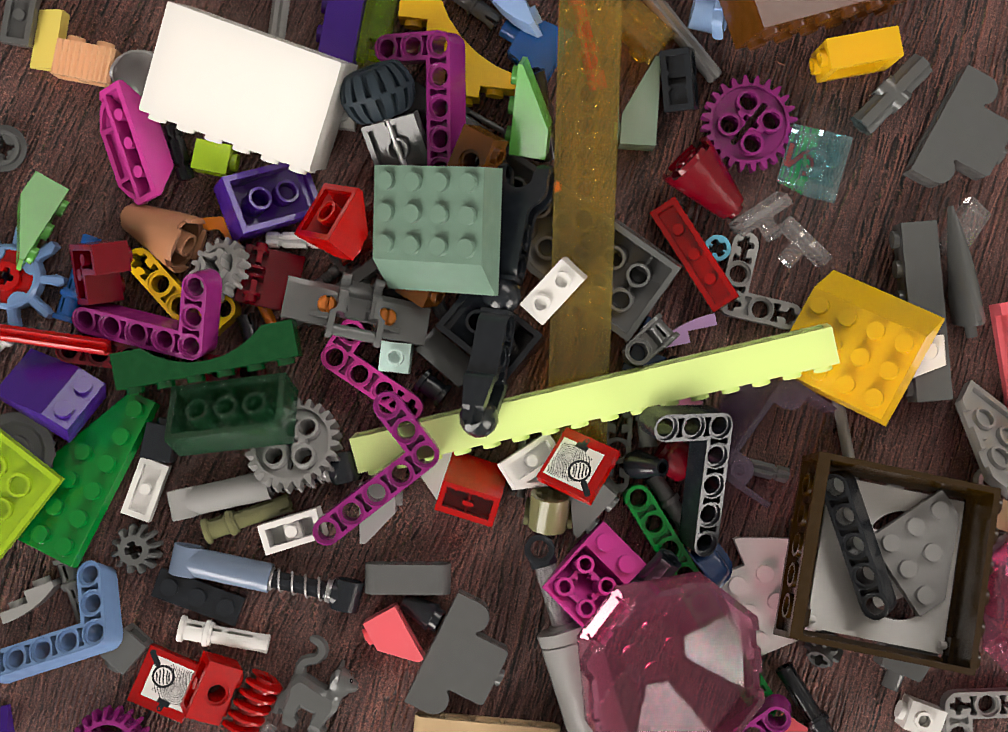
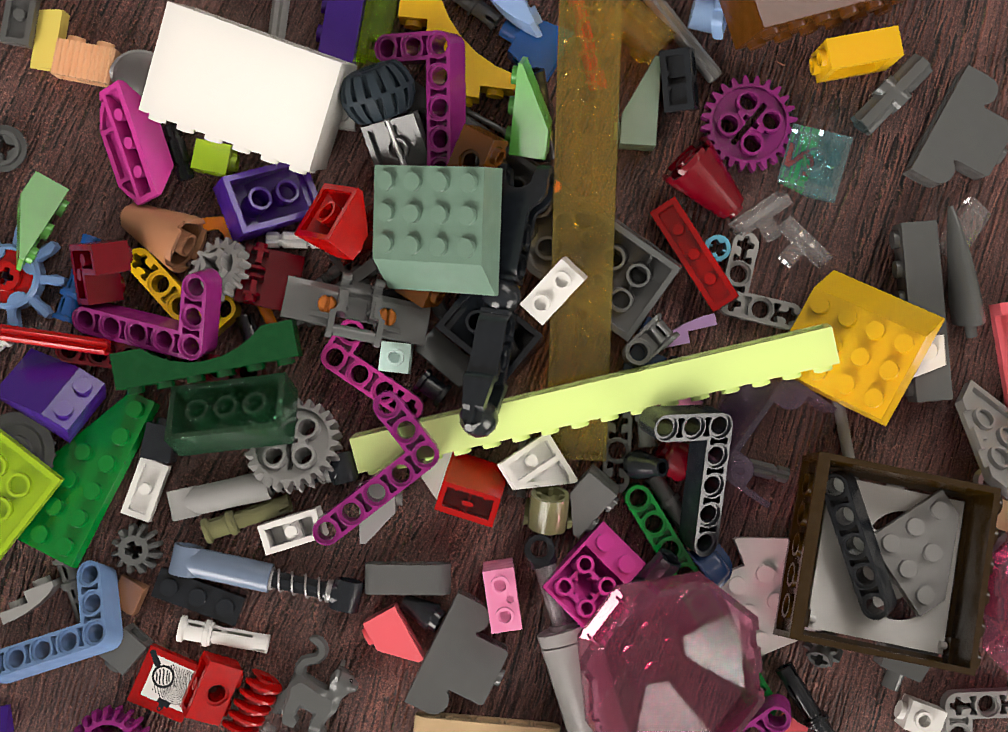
tile [536,427,620,506] -> none
none -> nougat slope [118,574,150,616]
none -> bright pink window [482,557,522,634]

